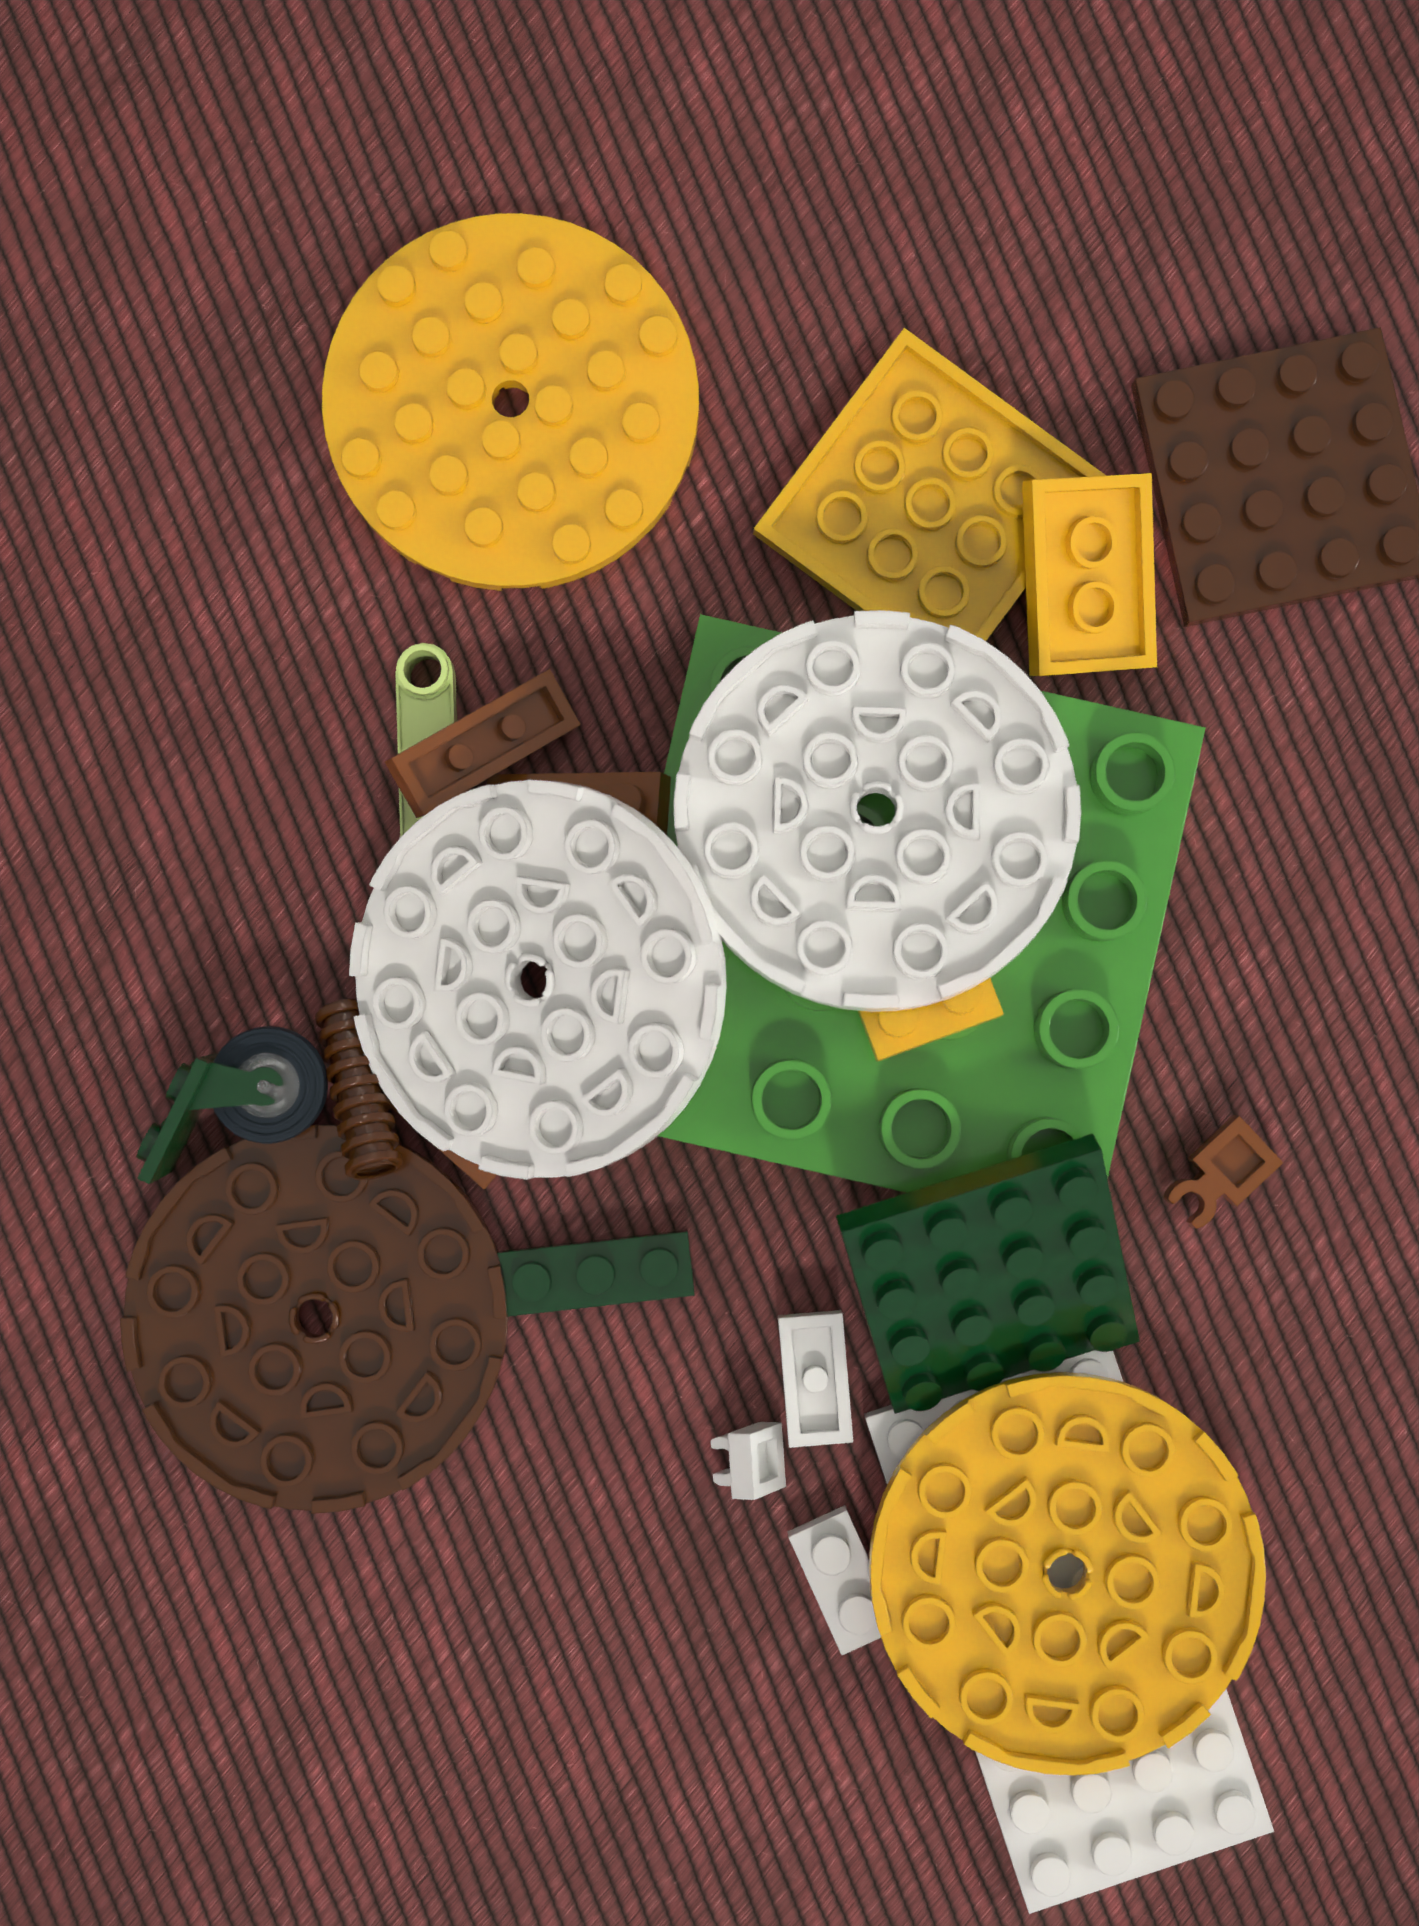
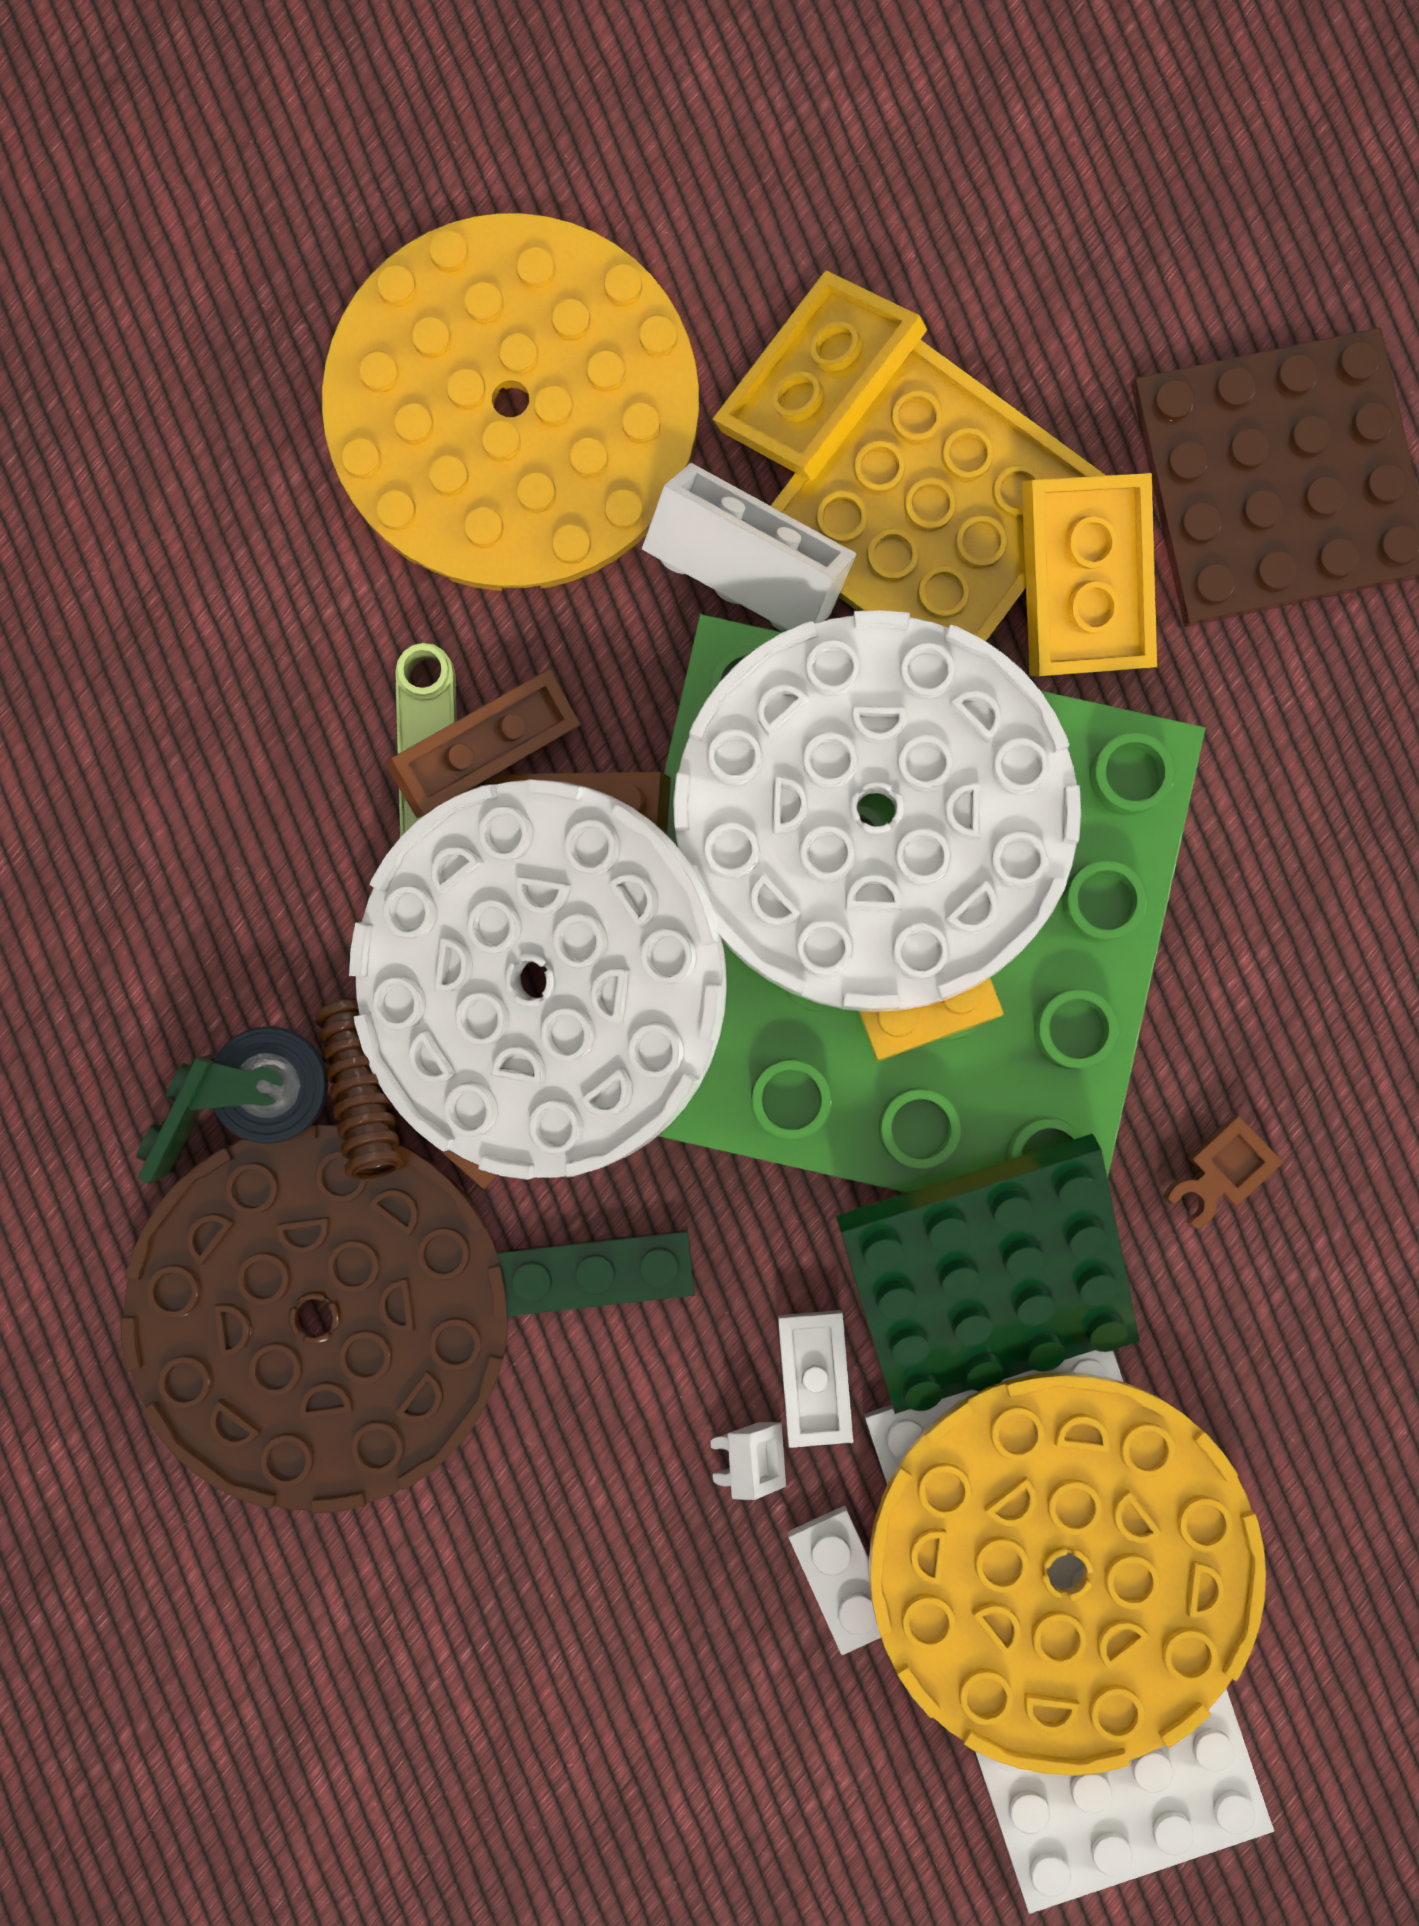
none -> white brick [642,463,857,632]
none -> yellow plate [713,270,927,482]

